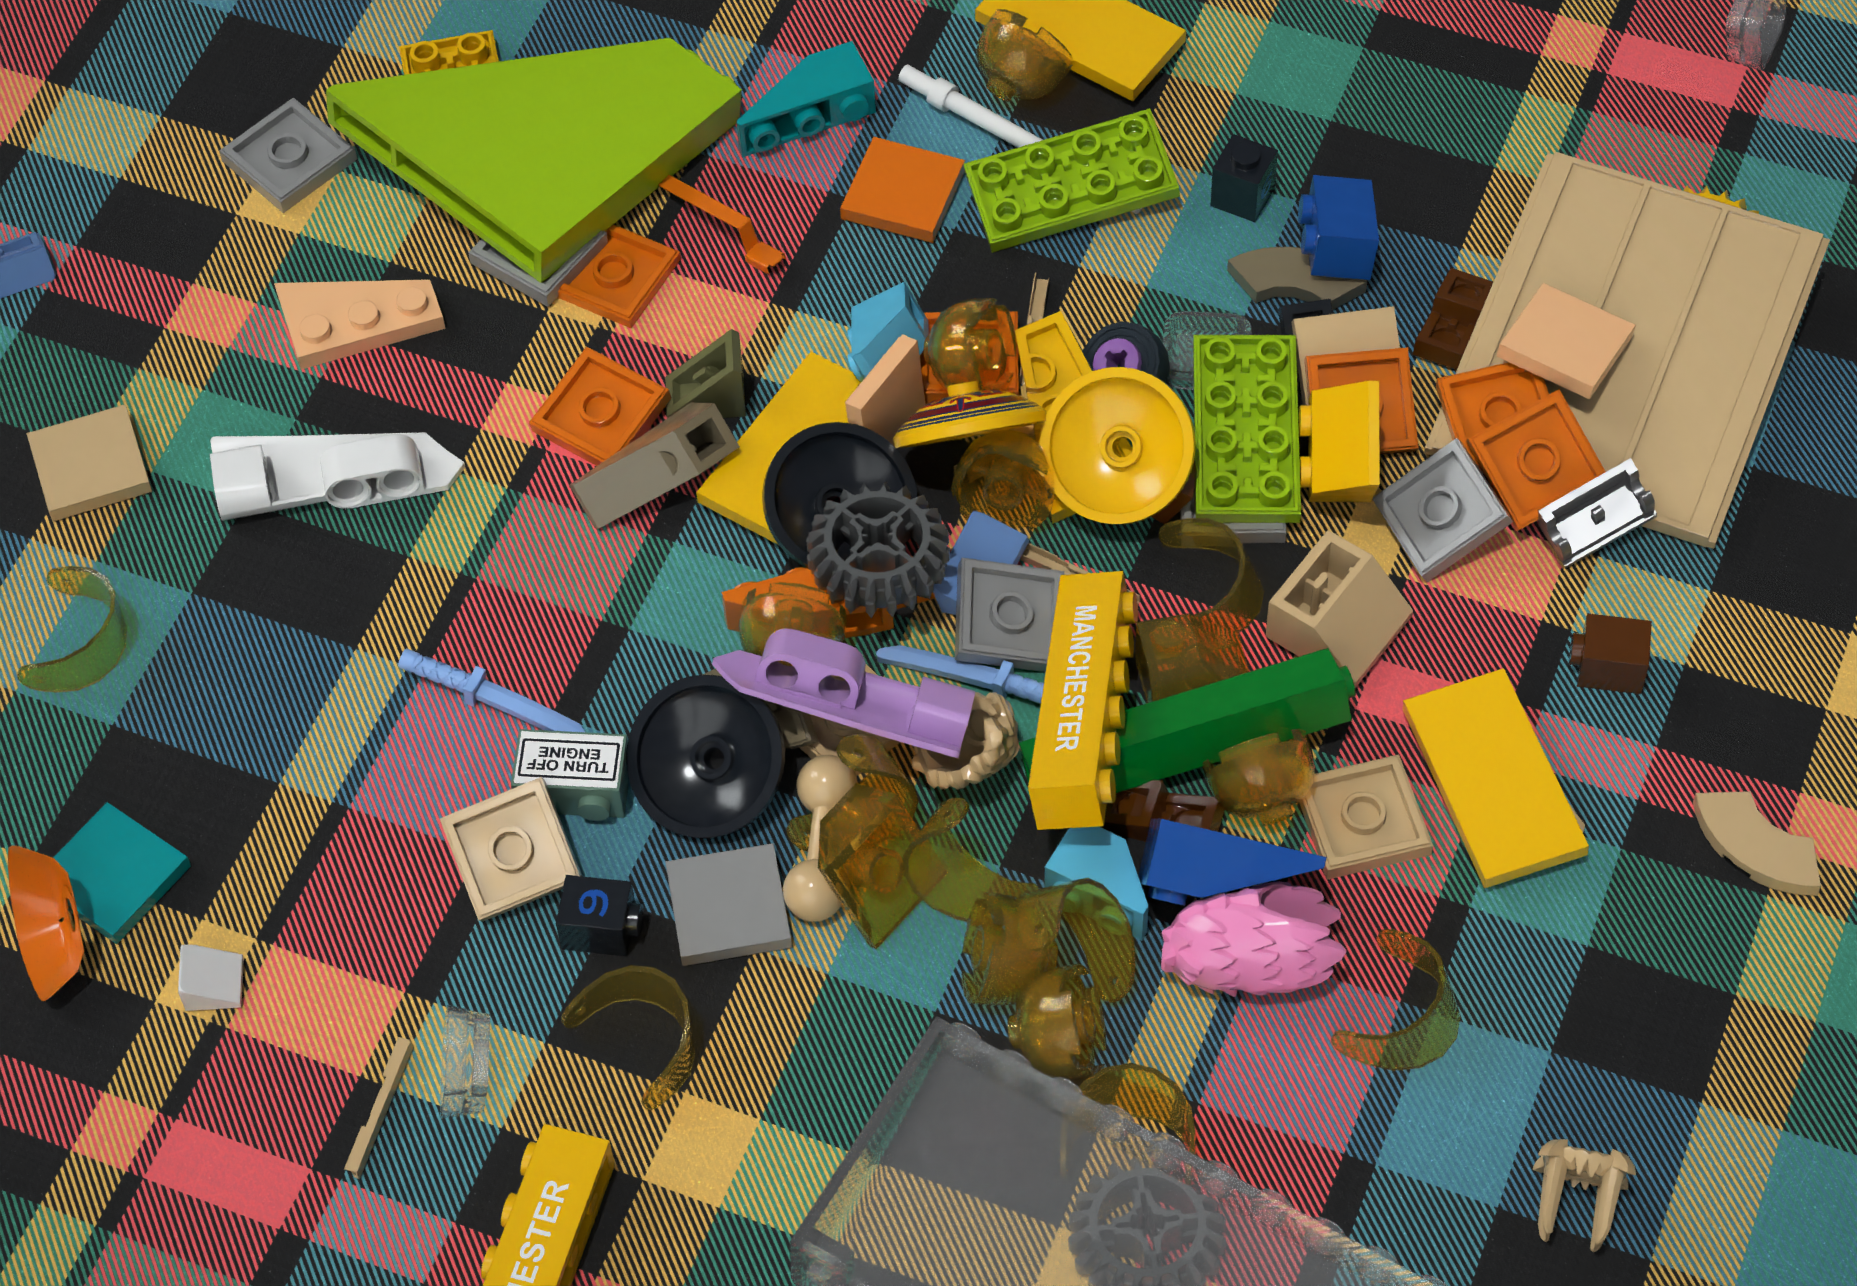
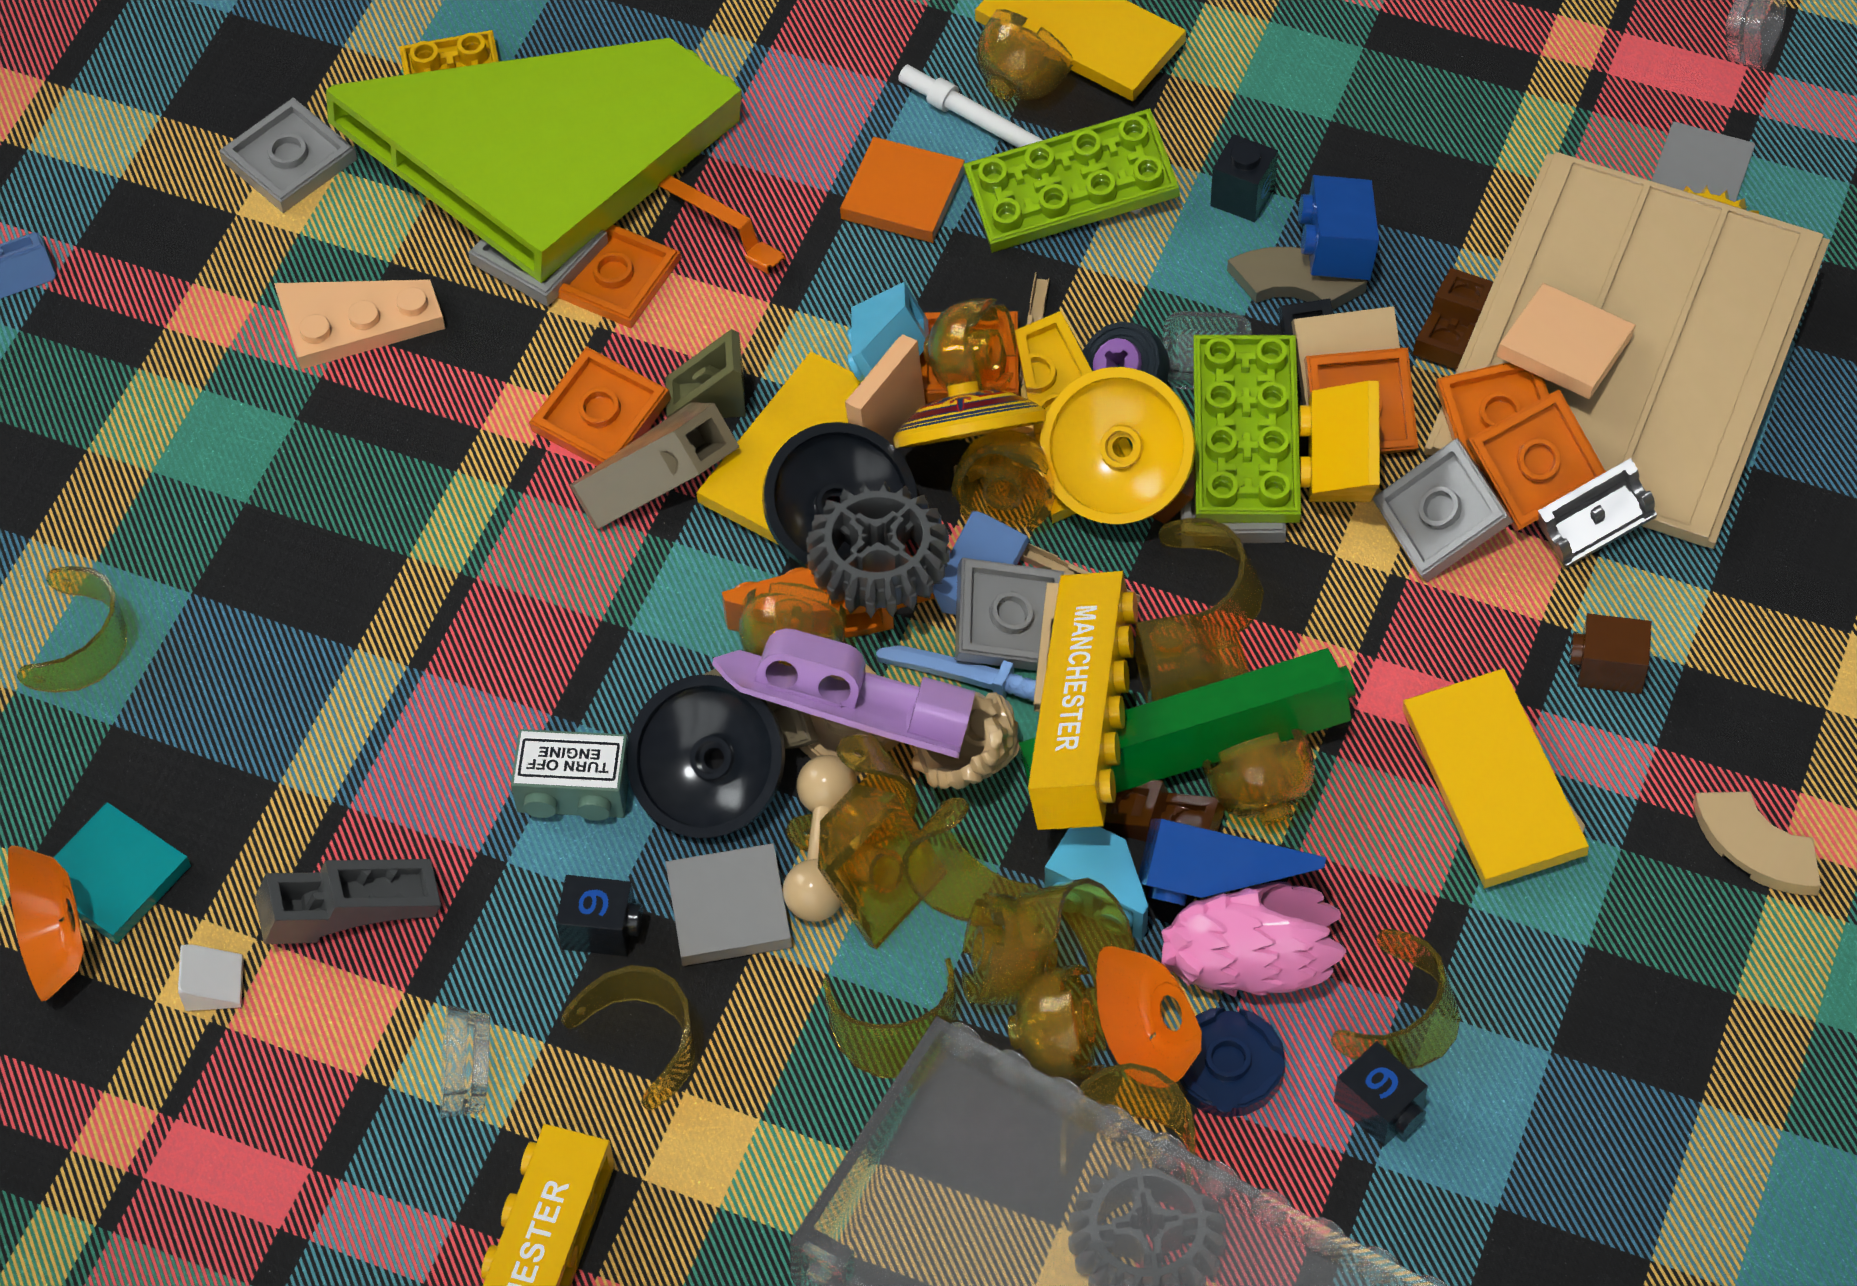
tan tile [26,404,152,522] -> none
white panel [210,432,465,521] -> none
tan piece [344,1037,413,1179] -> none
light blue sword [398,648,585,732] -> none
tan tile [440,777,582,922] -> none
teal slope [736,41,876,157] -> none
tan slope [1265,530,1413,688] -> none
tan tile [1294,754,1433,880] -> none
tan piece [1533,1139,1636,1252] -> none
none -> dark grey slope [255,859,441,944]
none -> clear yellow piece [822,957,957,1079]
none -> tan piece [1033,583,1059,712]
none -> orange piece [1096,946,1202,1086]
none -> dark blue tile [1175,1007,1285,1117]
none -> black brick [1334,1041,1428,1147]
none -> light grey sticker [1651,121,1755,202]

